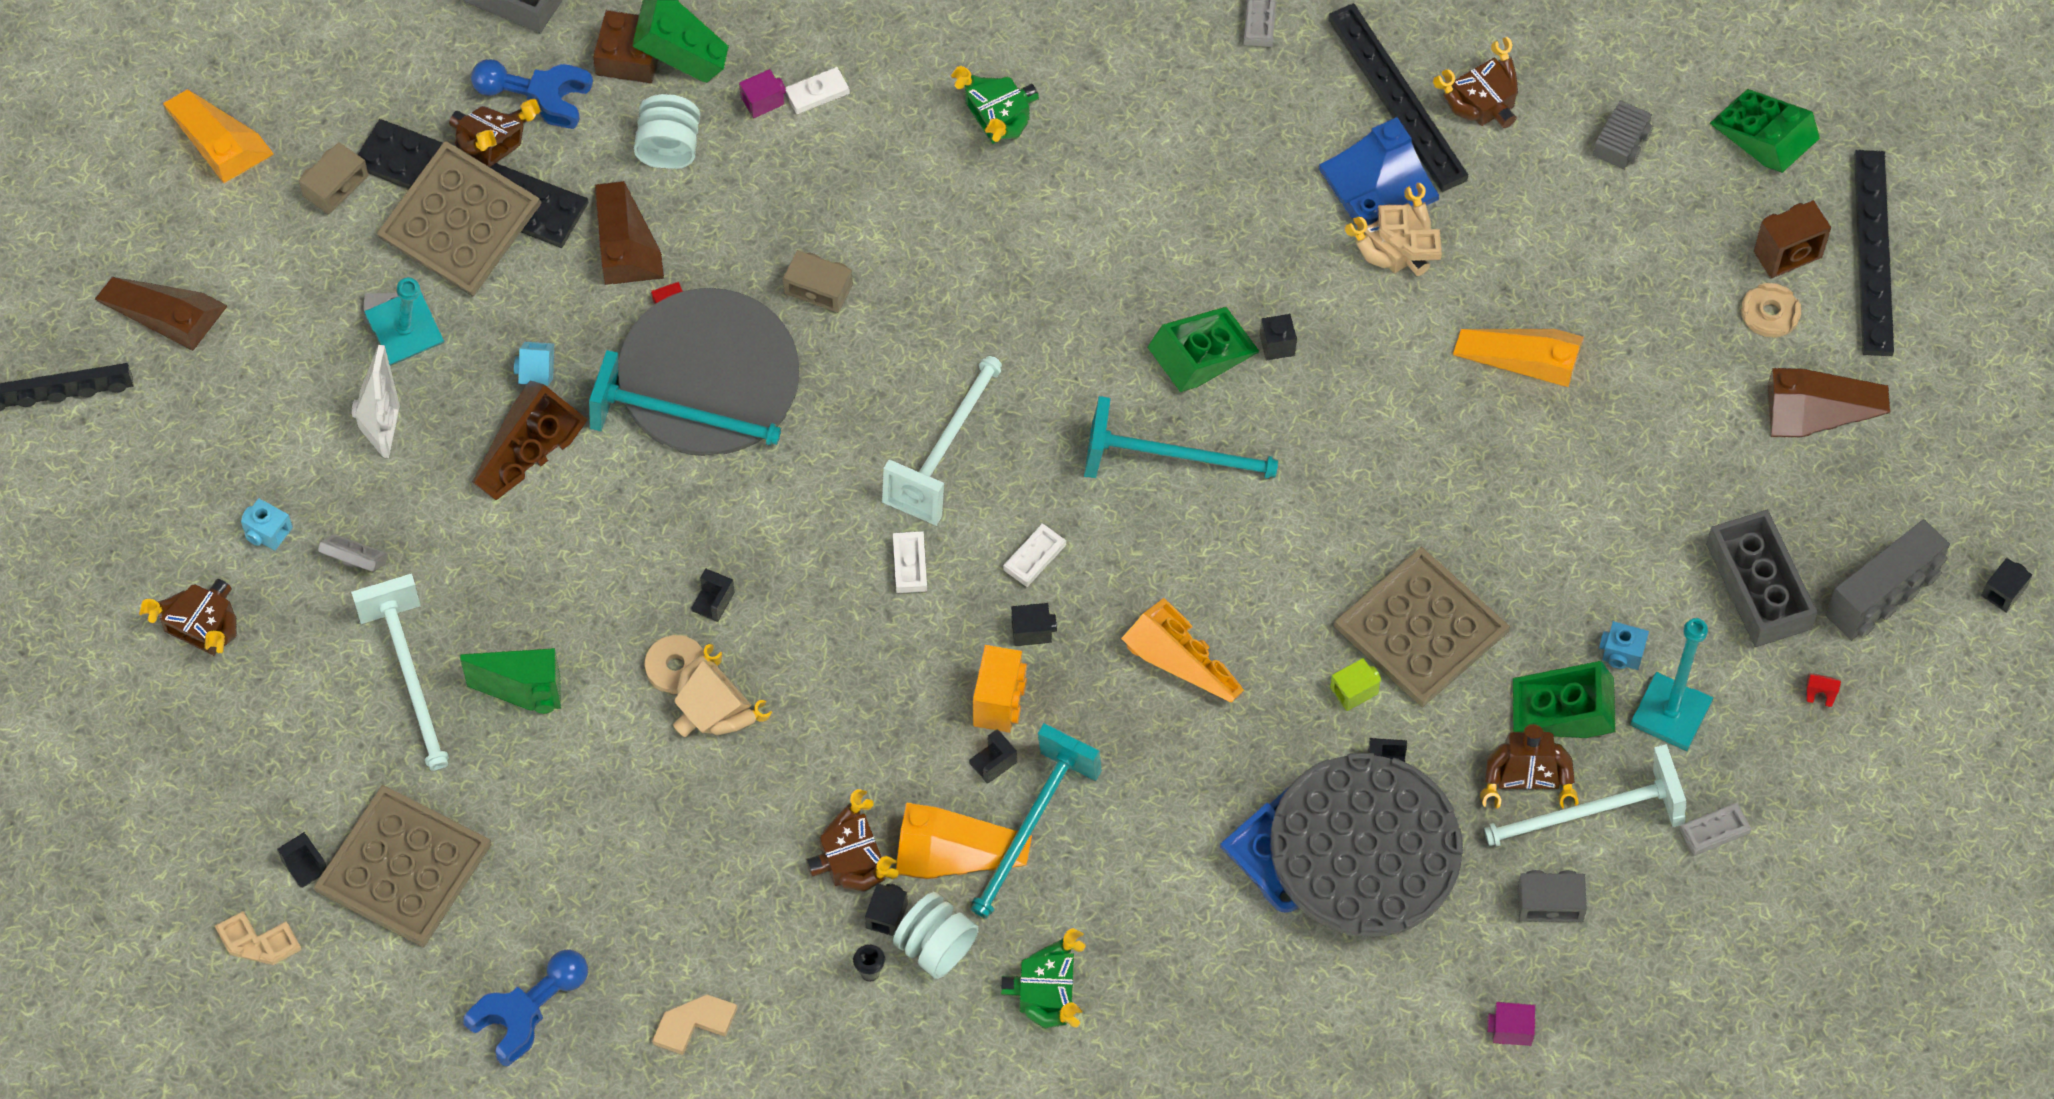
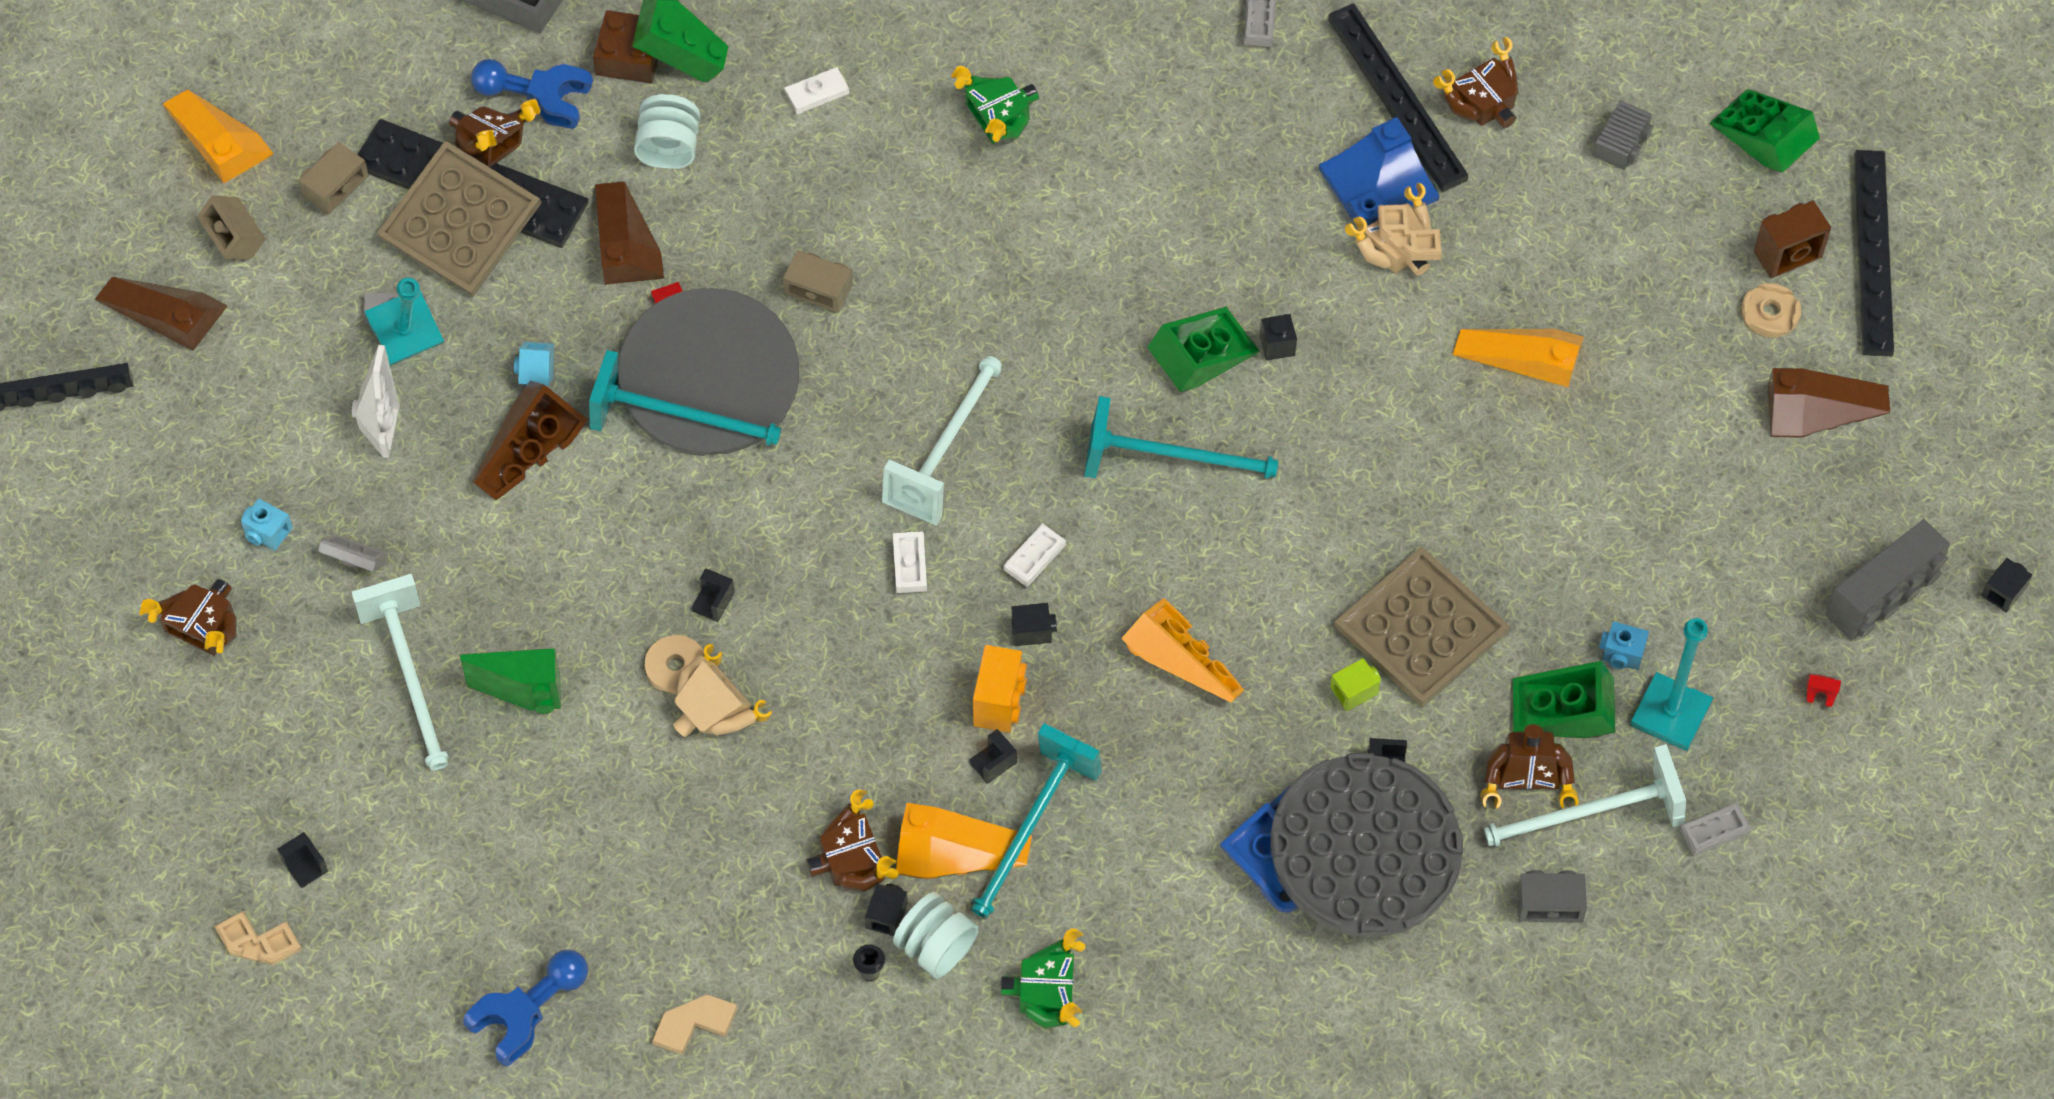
dark tan plate [314,784,492,948] -> none
magenta brick [739,69,786,119] -> none
magenta brick [1487,1002,1536,1046] -> none
dark grey brick [1706,509,1818,647] -> none
none -> dark tan brick [197,195,266,260]

